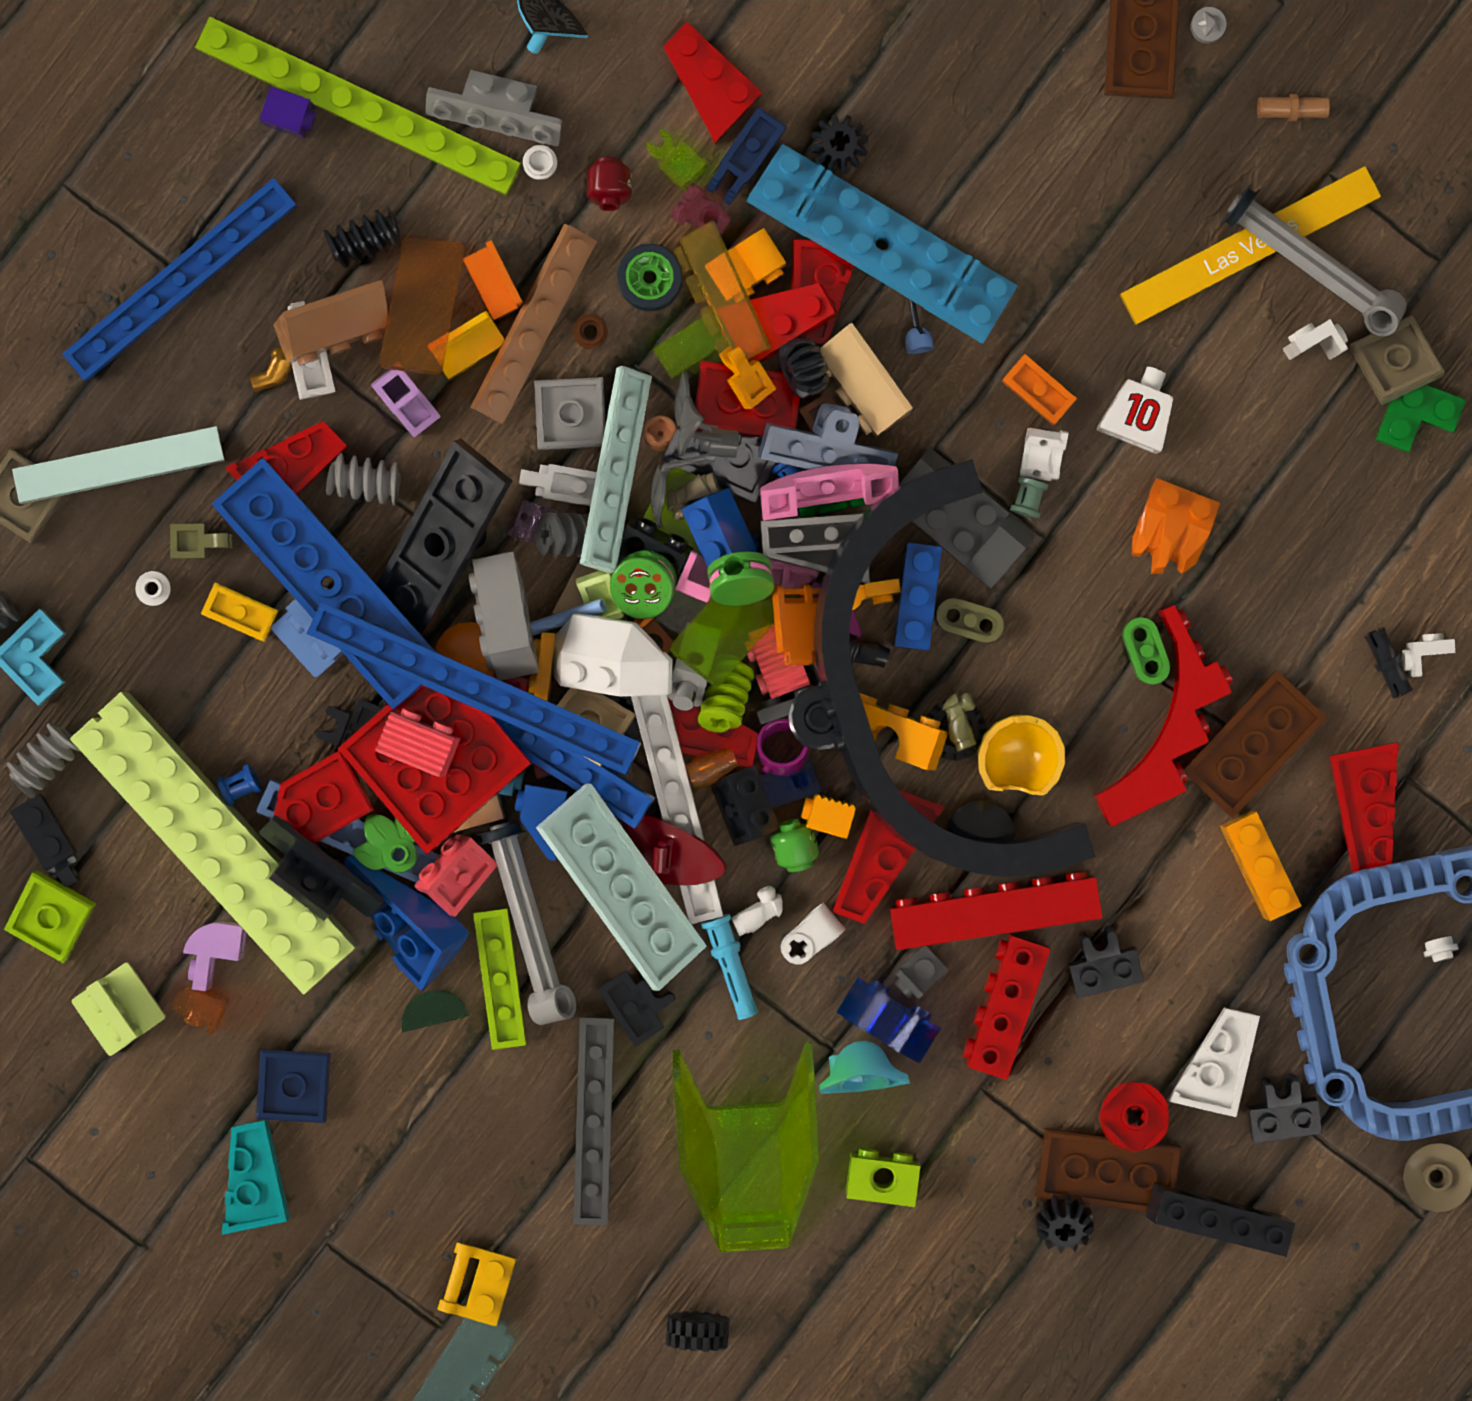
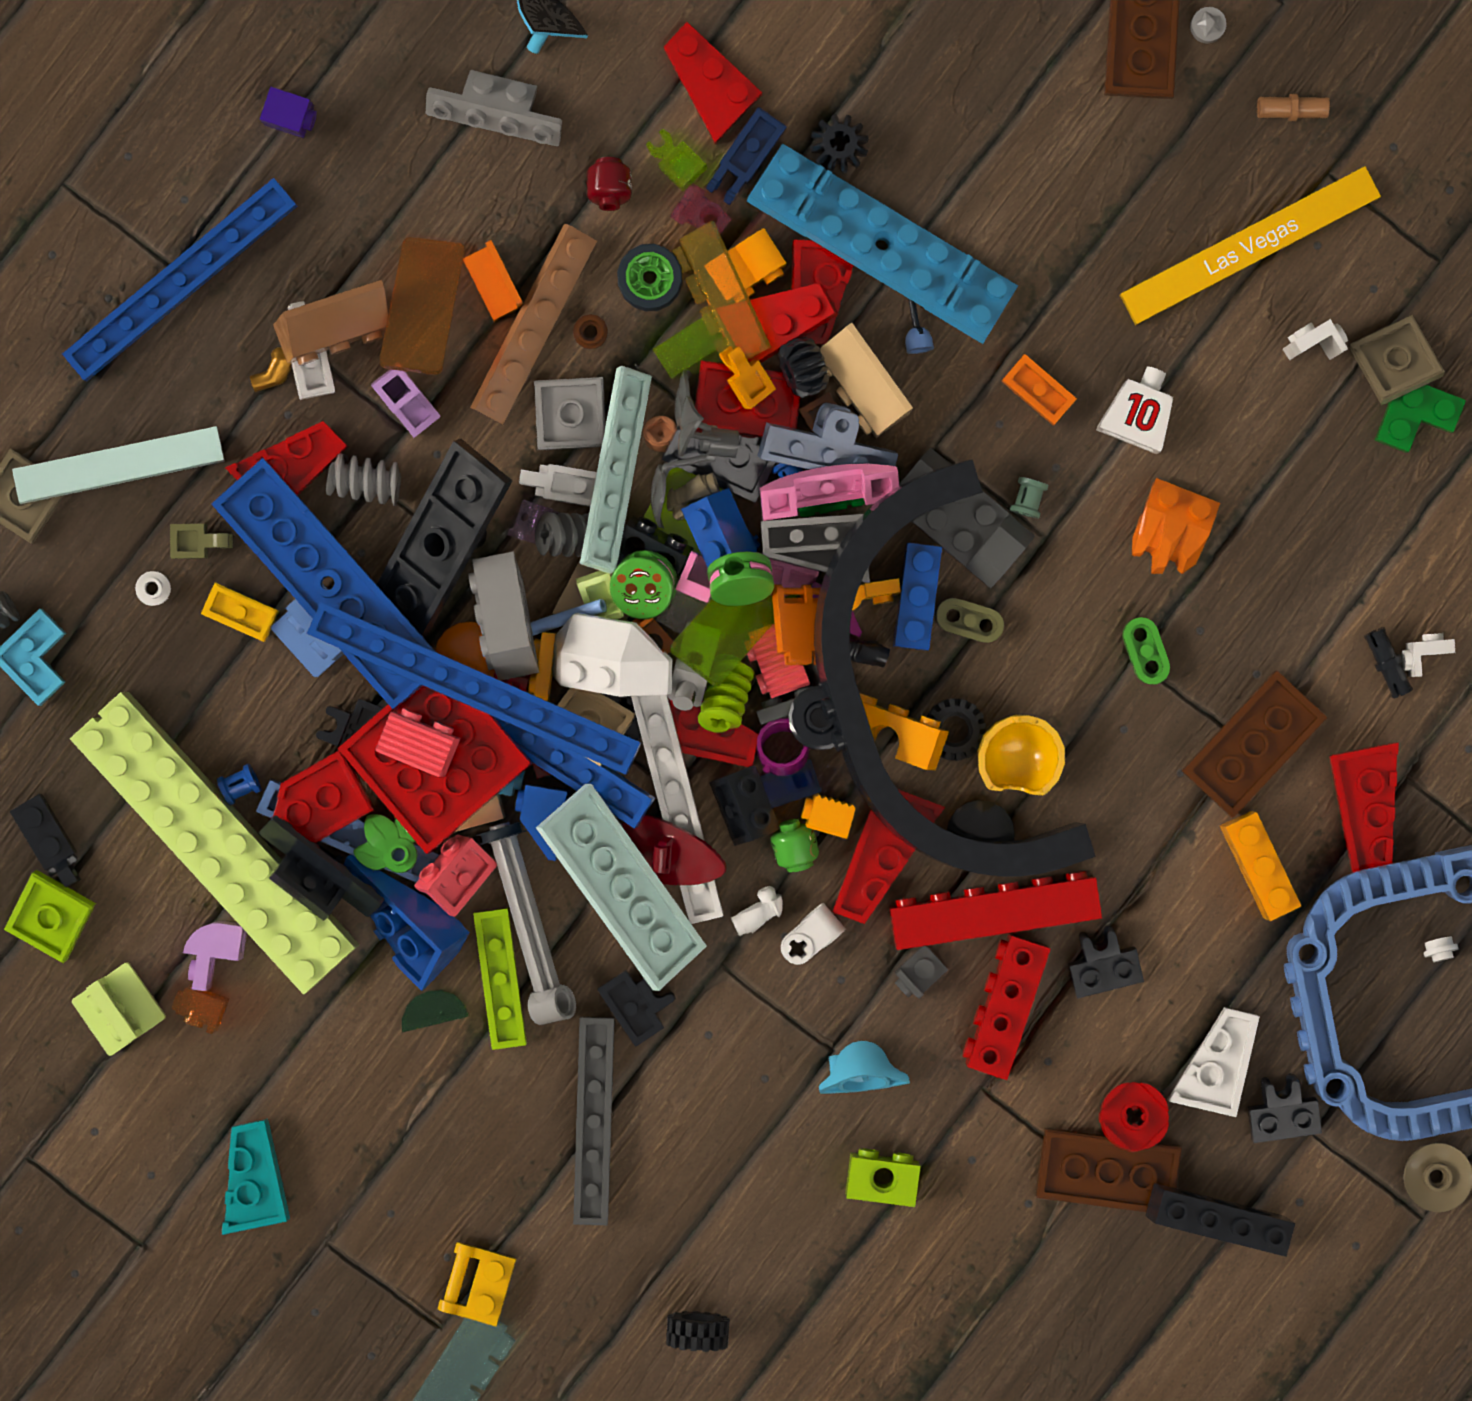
light grey piece [6,723,81,798] -> none
lime plate [195,16,521,196] -> none
dark blue plate [256,1049,331,1123] -> none
black piece [323,205,401,268] -> none
yellow panel [428,311,505,381] -> none
white plate [523,145,557,180] -> none
clear neon green windscreen [673,1042,819,1252] -> none
clear orange cone [685,747,739,789] -> none
medium azure pin [701,913,759,1020] -> none
clear blue brick [837,977,941,1063] -> none
olive arm [942,692,977,752] -> none
white piece [1020,427,1068,481] -> none
black gear [1035,1193,1094,1254] -> none
red arch [1093,605,1233,827] -> none
light grey piece [1221,183,1407,336] -> none

